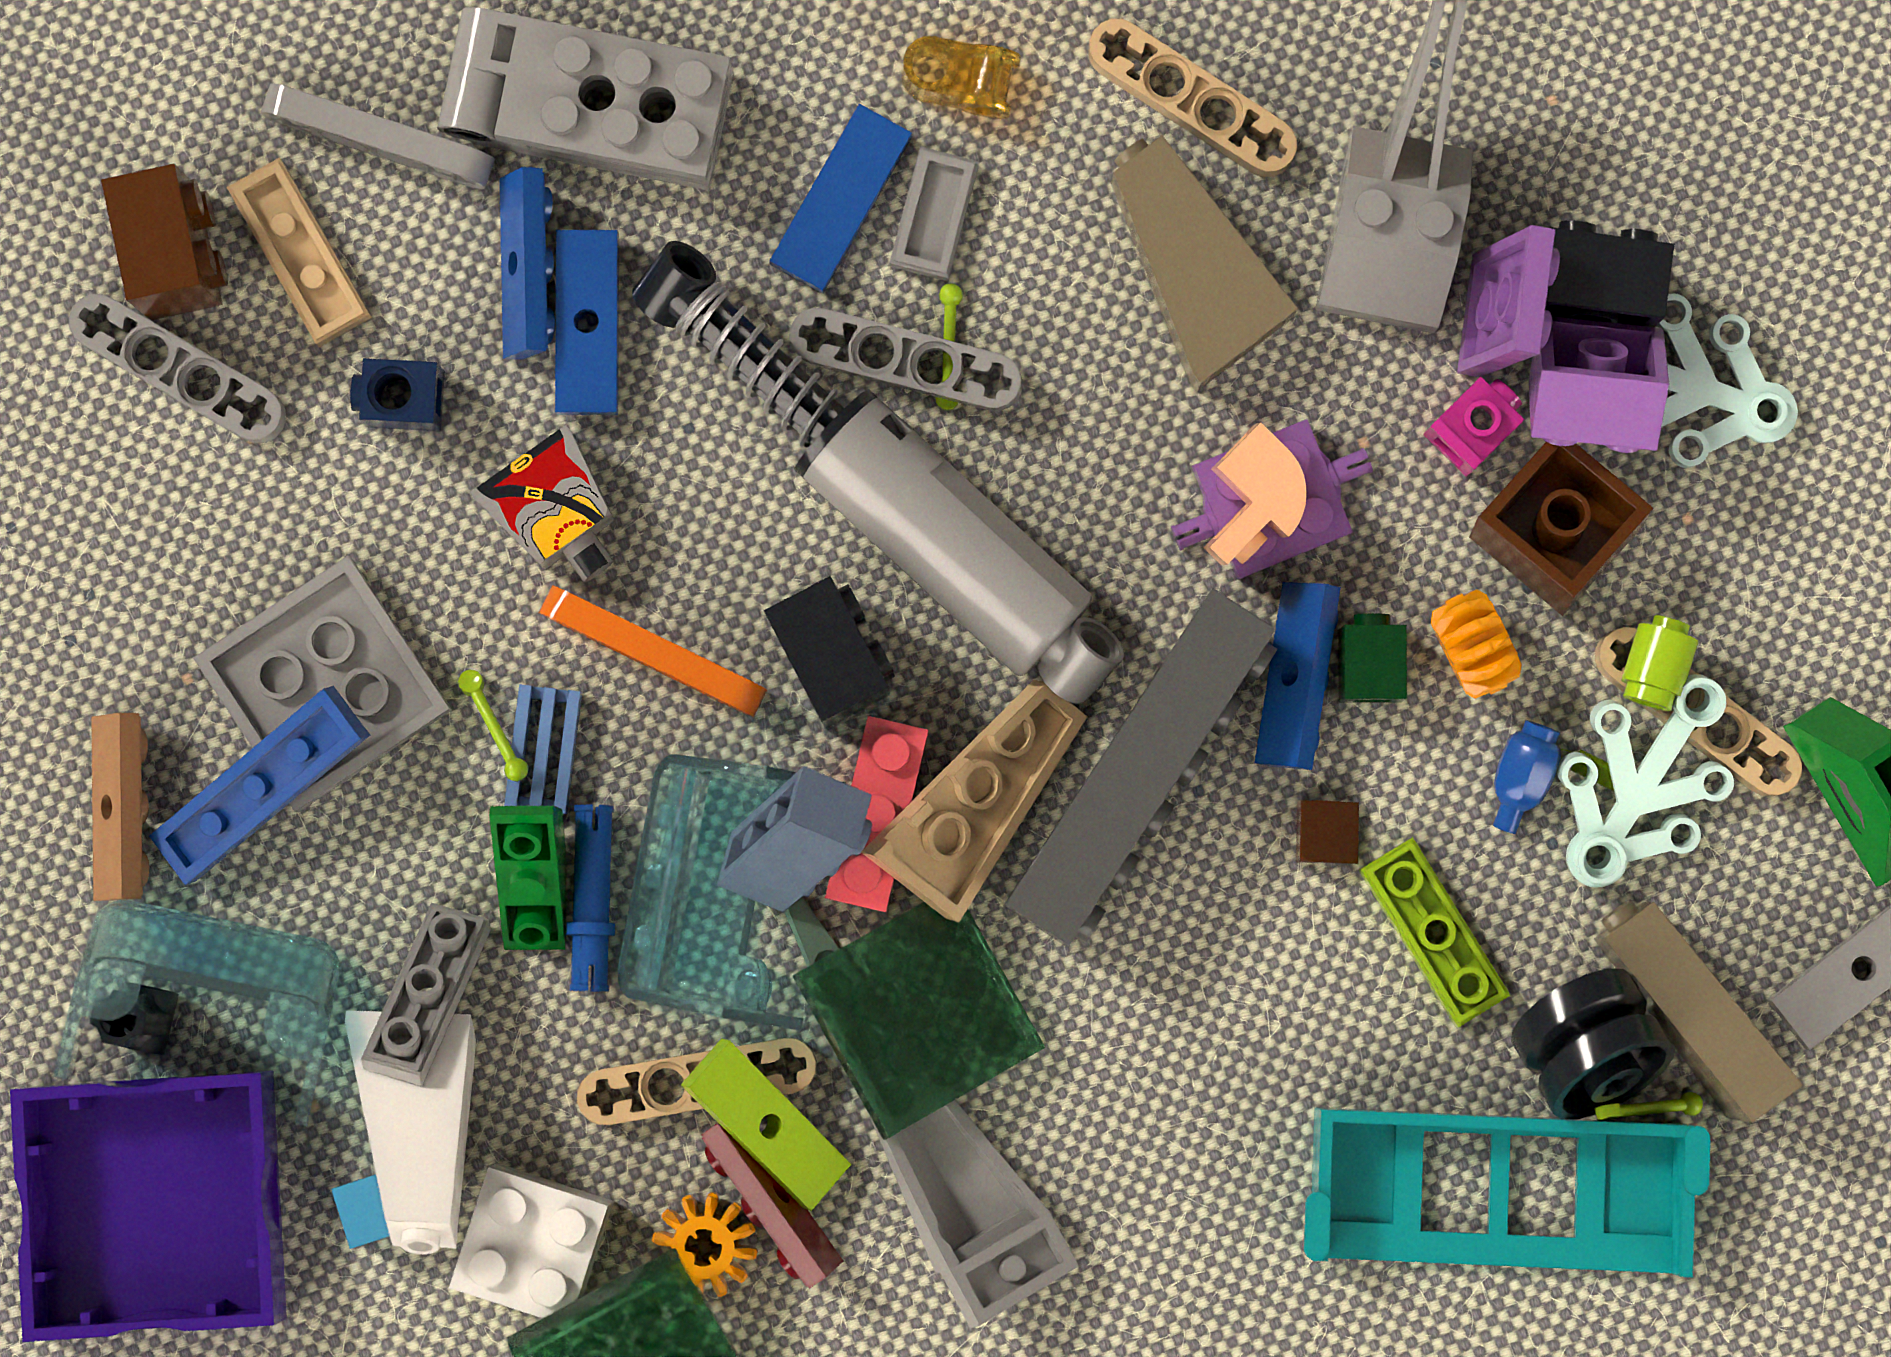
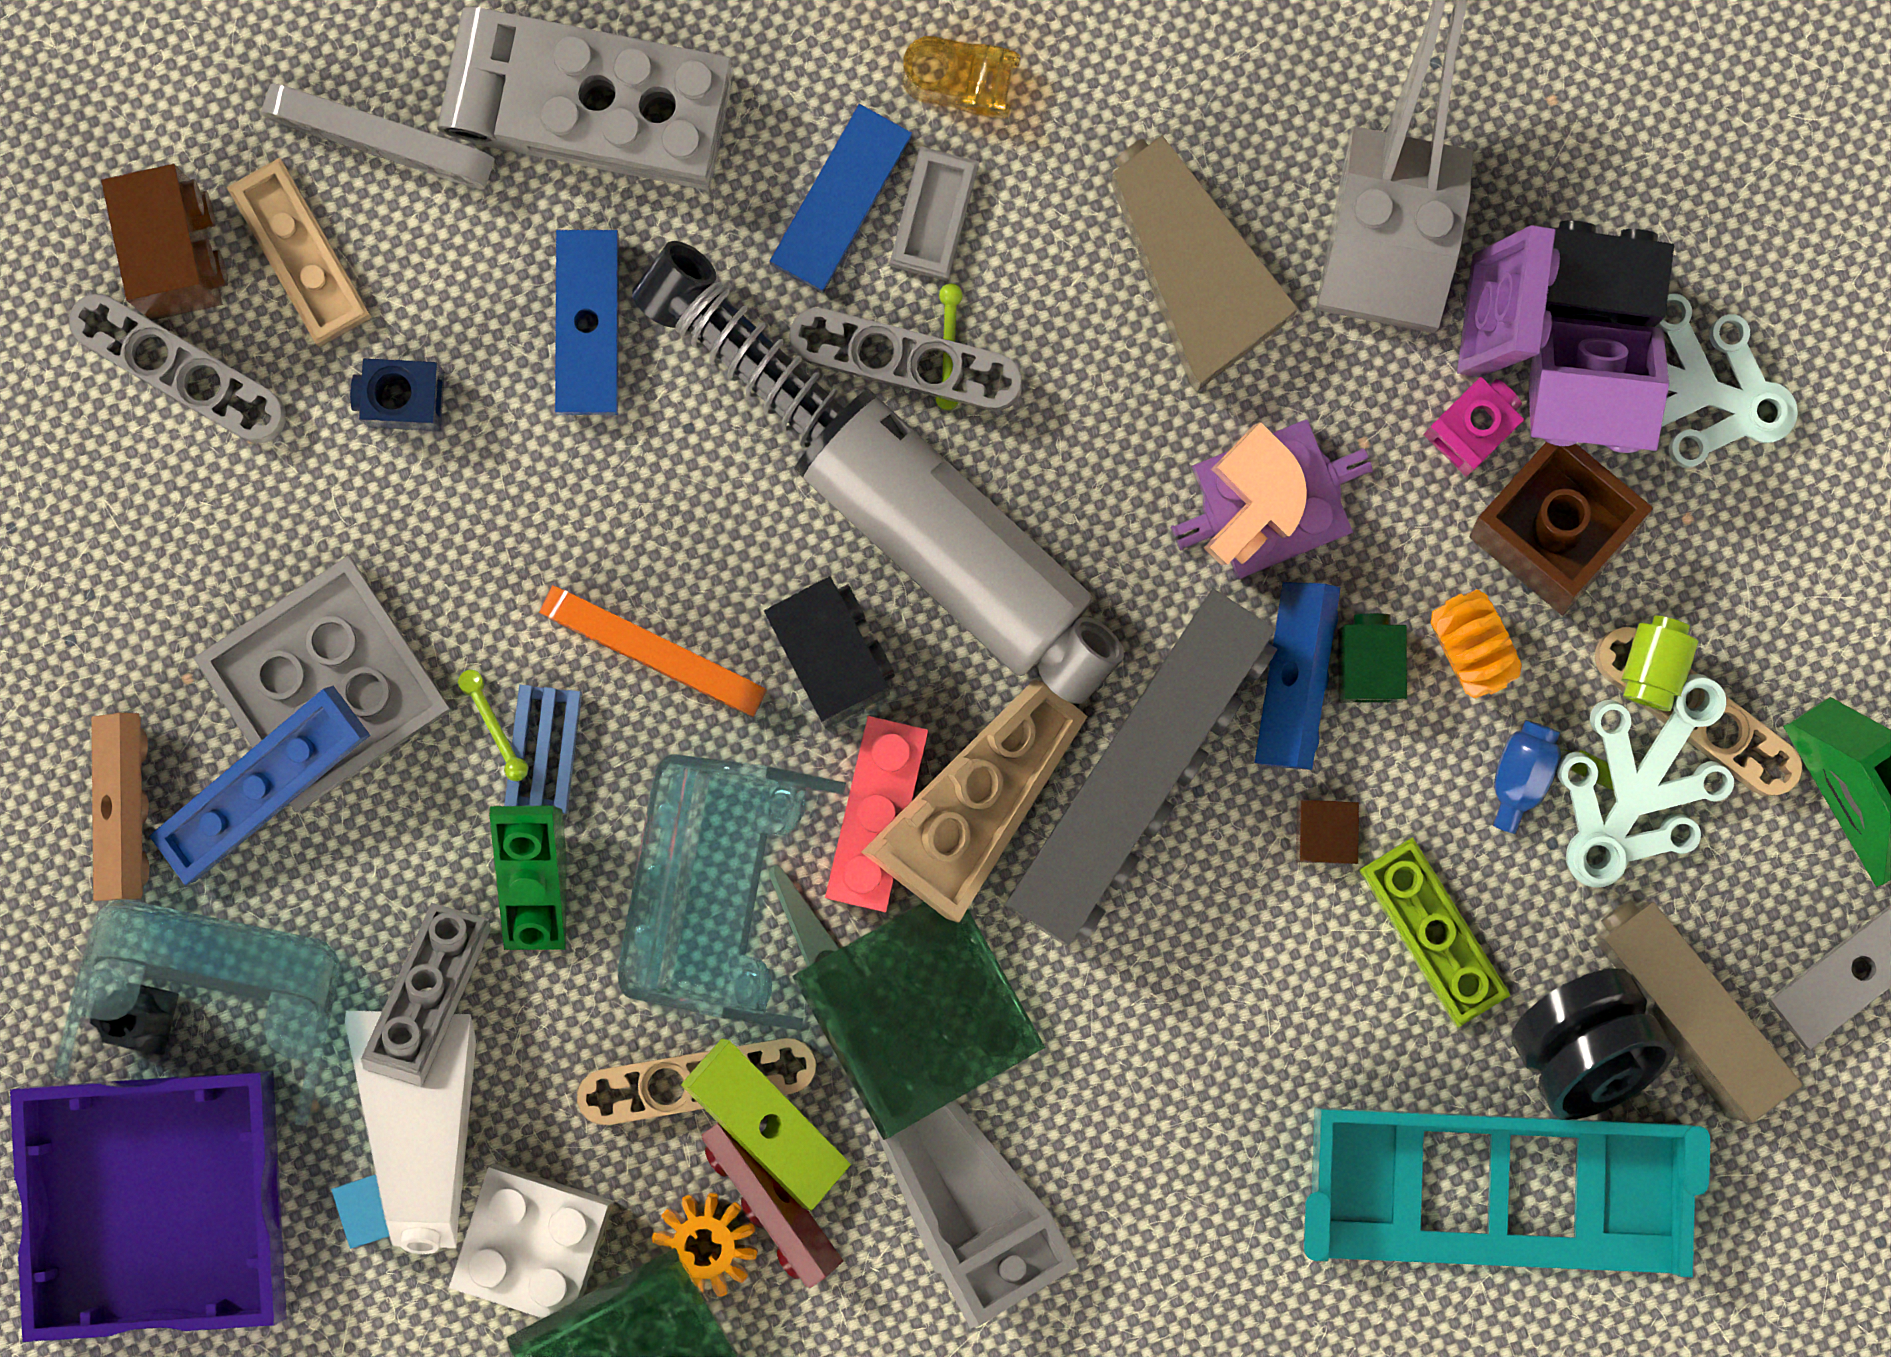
torso [470,425,615,582] -> none
blue tile [499,167,555,360] -> none
blue pin [566,804,615,992] -> none
sand blue brick [717,766,872,912] -> none
tan beam [1089,19,1297,177] -> none
lime hinge [1595,1092,1703,1121] -> none

